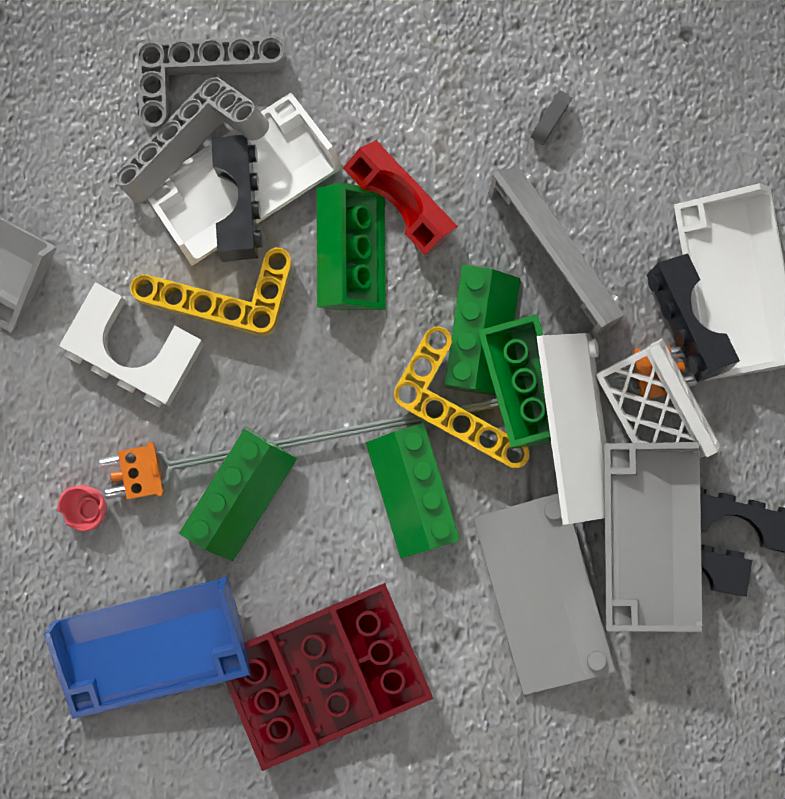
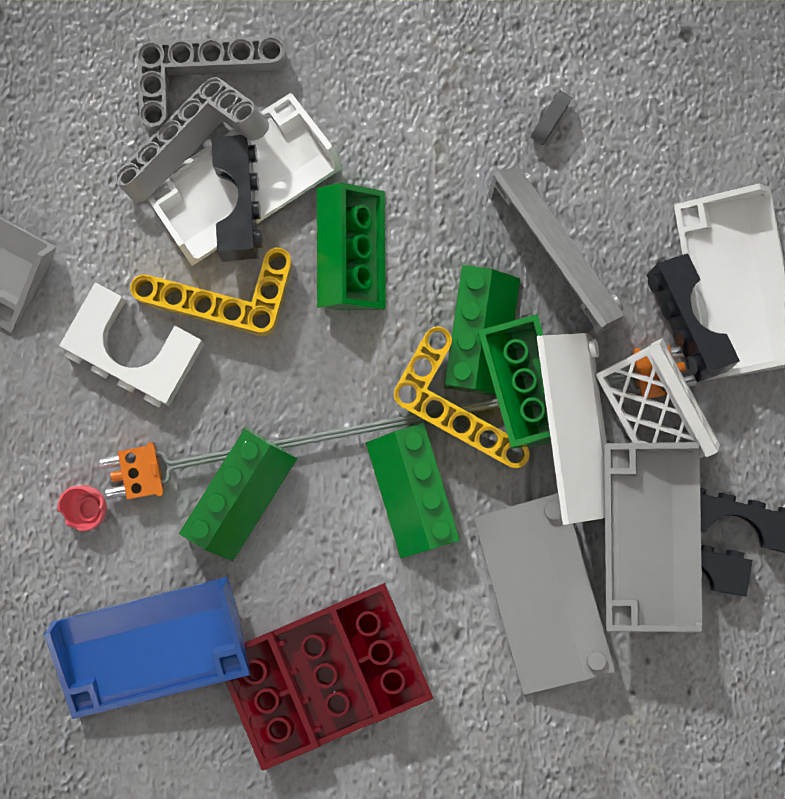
red arch [343,140,458,255] -> none

